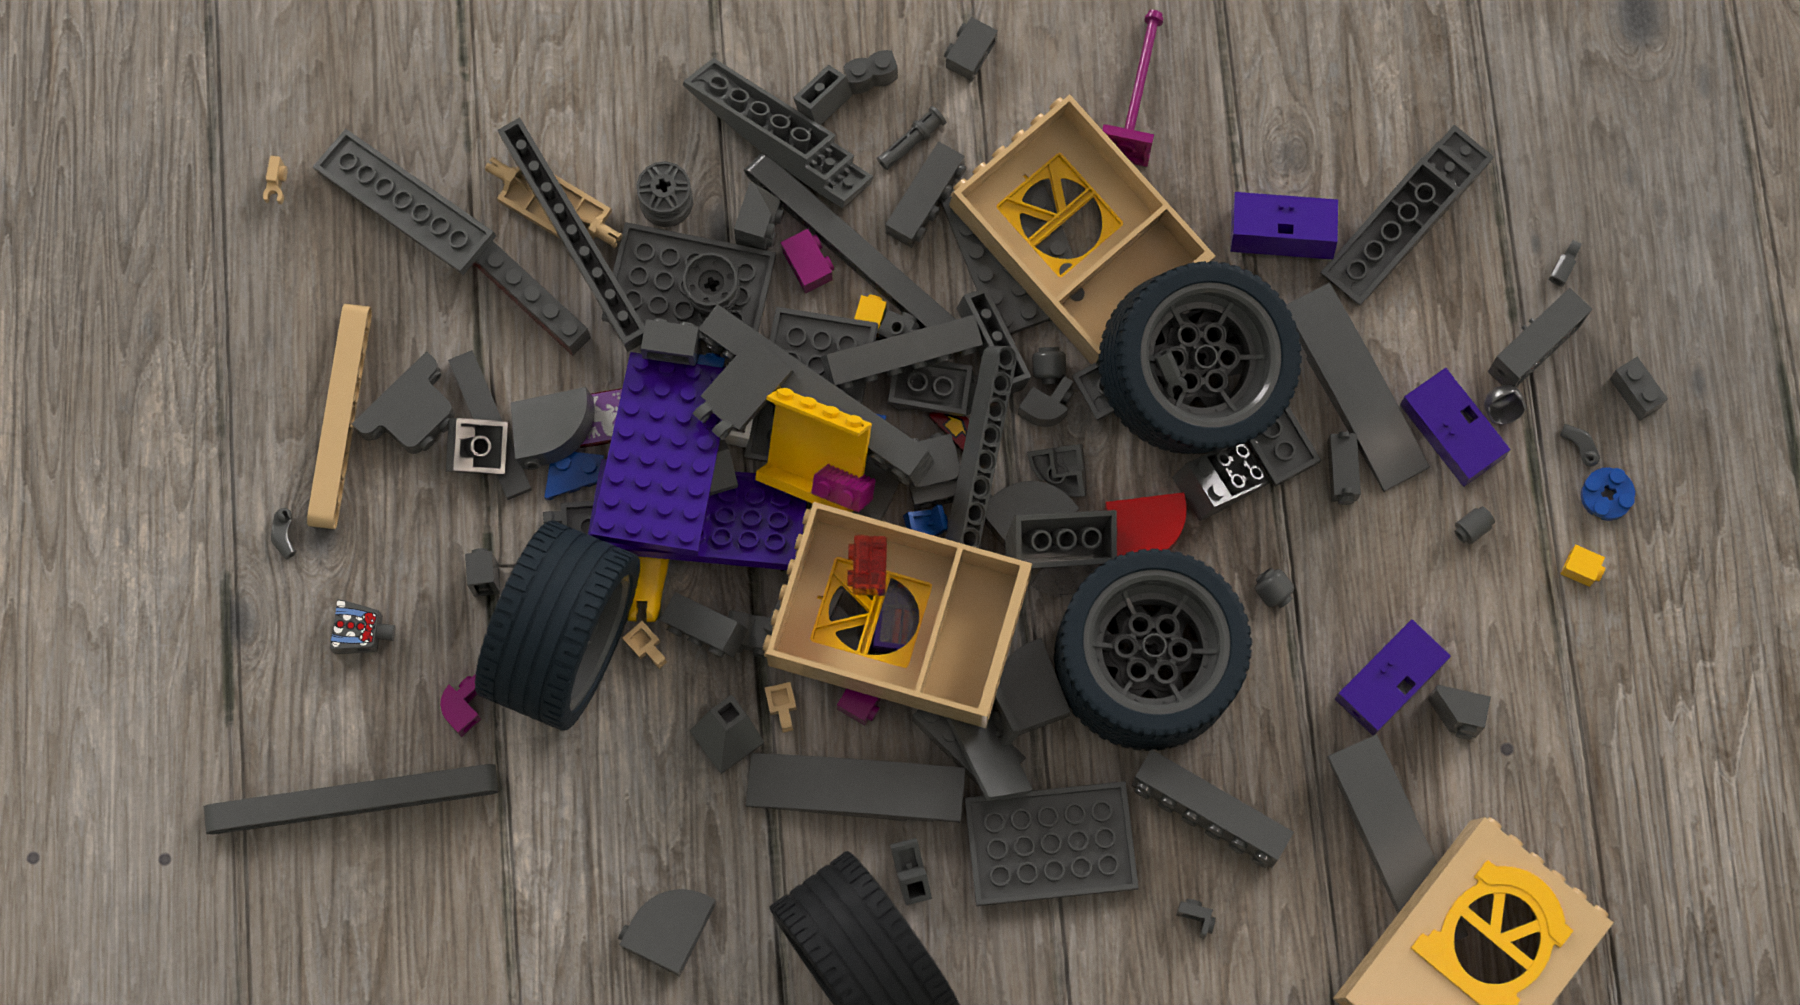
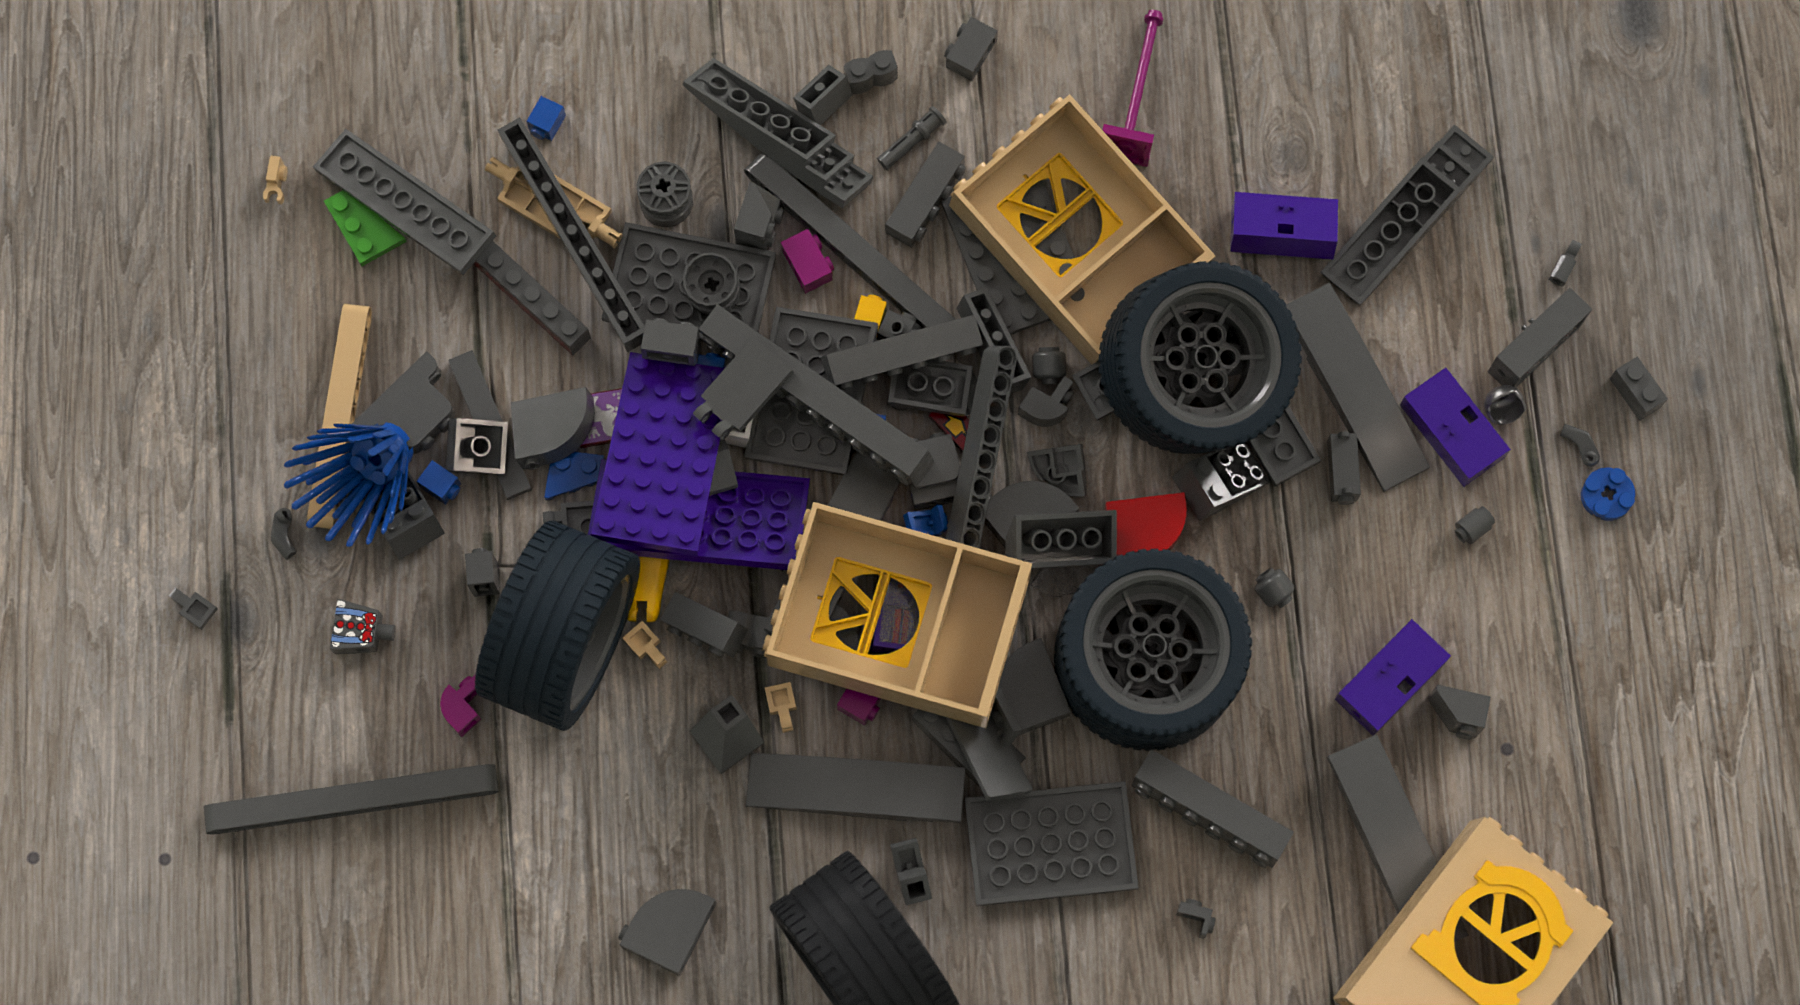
yellow panel [755,387,872,513] -> none
magenta brick [811,464,876,513] -> none
clear red brick [847,535,887,596] -> none
dark grey bar [1154,348,1187,398] -> none
yellow brick [1560,544,1606,587] -> none
none -> dark grey plate [169,587,218,630]
none -> blue plant [284,422,414,547]
none -> bright green wing [324,190,407,266]
none -> dark grey slope [363,471,445,560]
none -> blue brick [417,460,461,505]
none -> blue brick [526,96,566,141]

